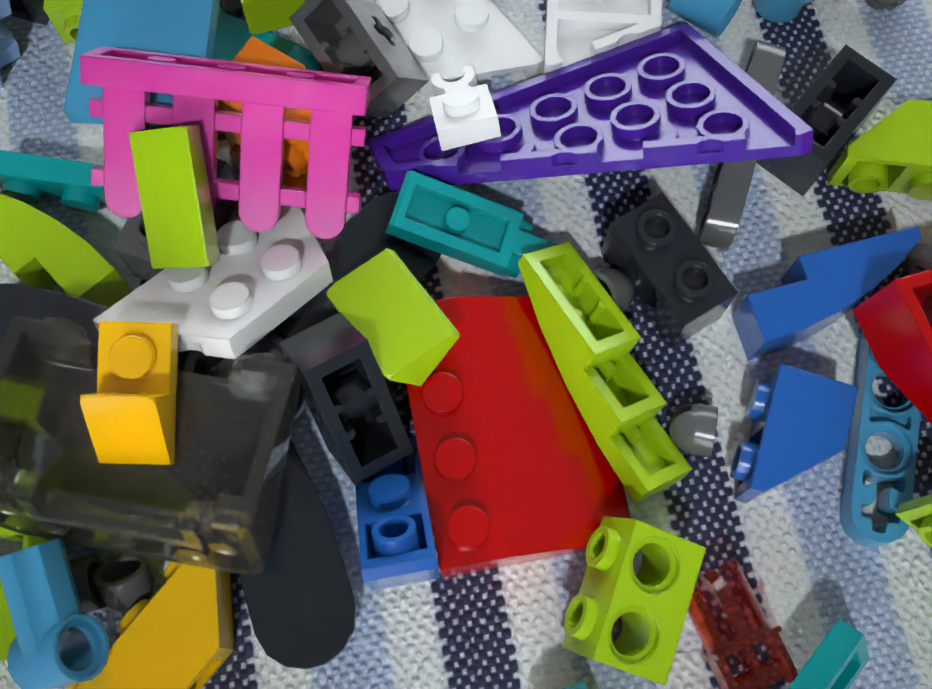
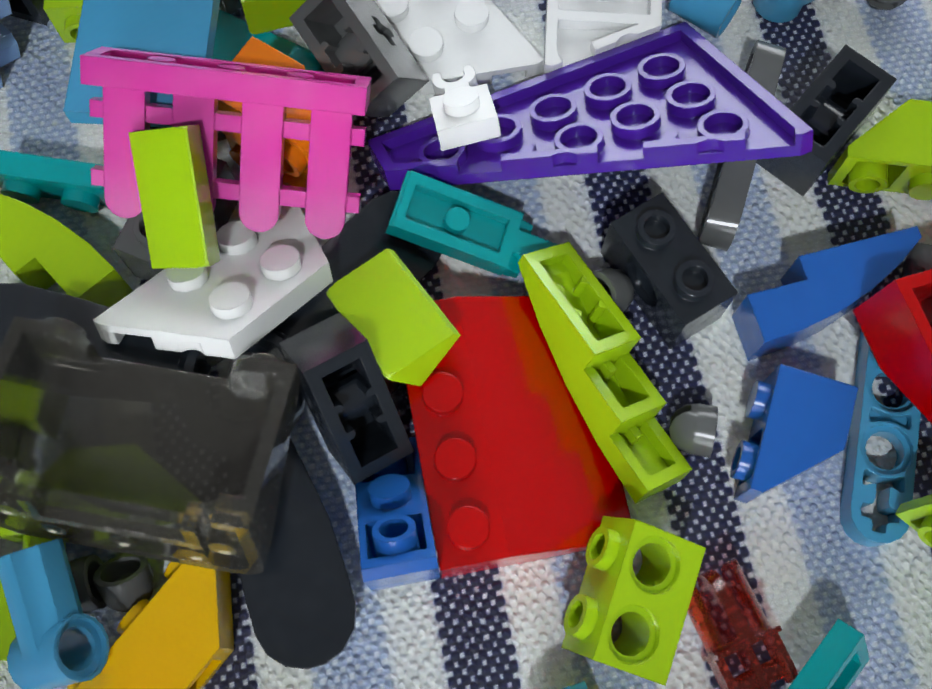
yellow slope [80,321,179,465] -> none

